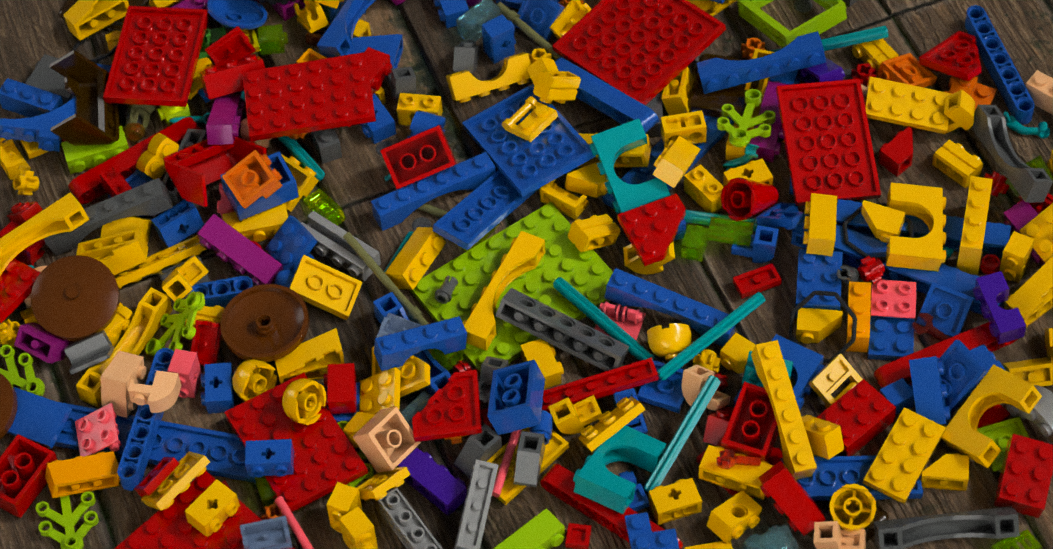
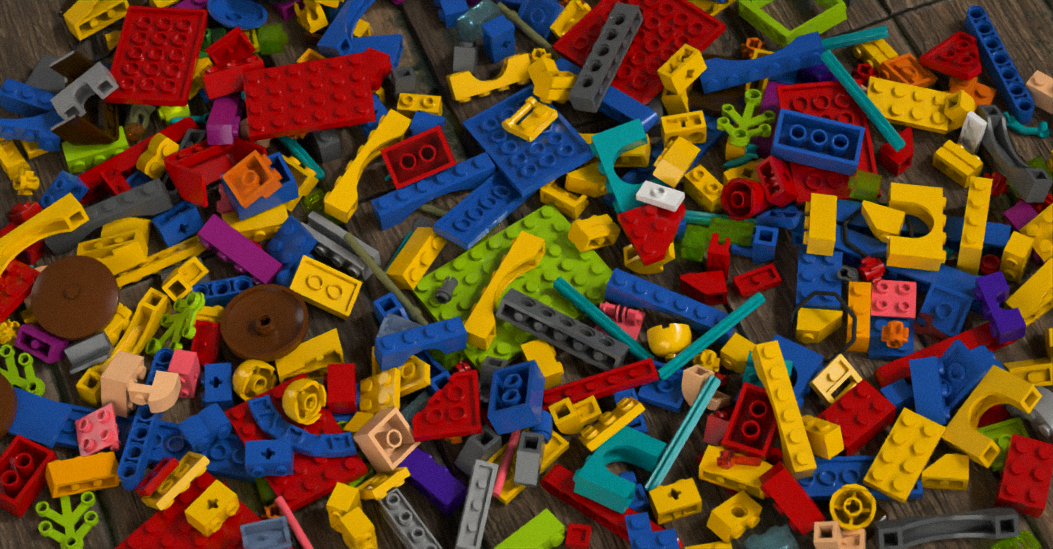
none -> blue brick [37,170,89,210]
none -> light grey arch [51,61,119,120]
none -> blue brick [178,403,233,453]
none -> blue tile [247,395,357,458]
none -> yellow arch [323,109,412,224]
none -> dark grey brick [568,2,643,113]
none -> white plate [636,181,685,212]
none -> yellow brick [657,44,707,95]
none -> red slope [680,270,727,306]
none -> red hinge [707,233,730,280]
none -> red brick [754,155,799,208]
none -> blue brick [770,108,865,176]
none -> teal axle [820,50,906,151]
none -> clear neon green brick [847,169,882,203]
none -> orange gear [881,320,909,348]
none -> white plate [958,111,987,155]

